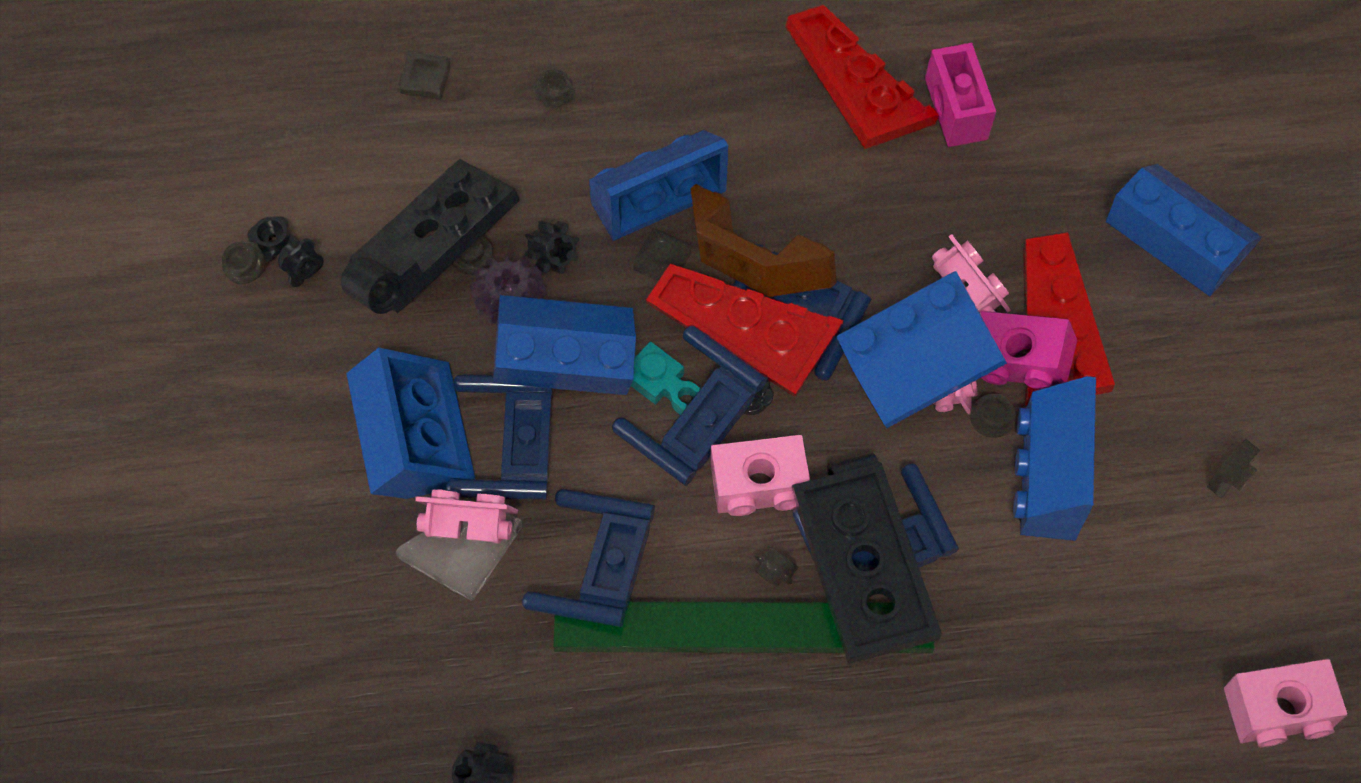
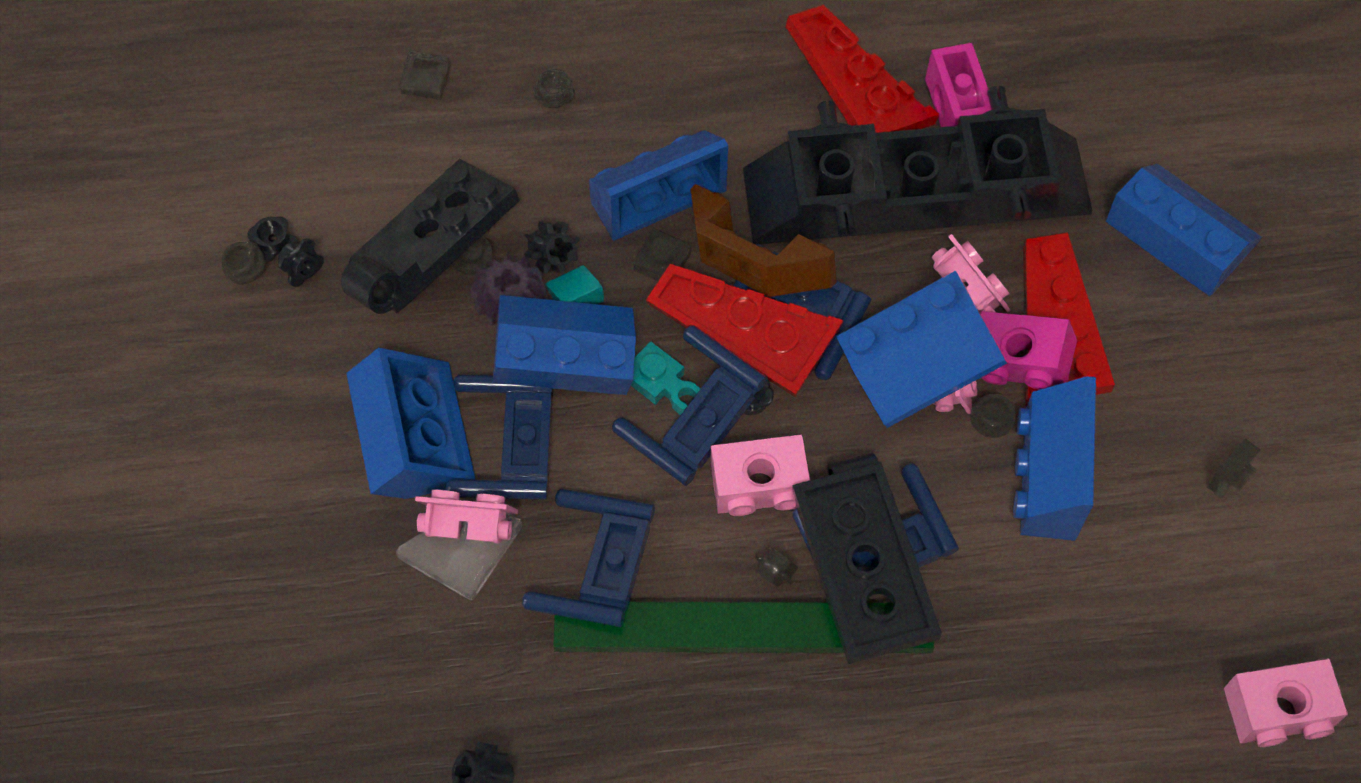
none -> teal slope [545,265,604,304]
none -> black piece [743,86,1092,244]

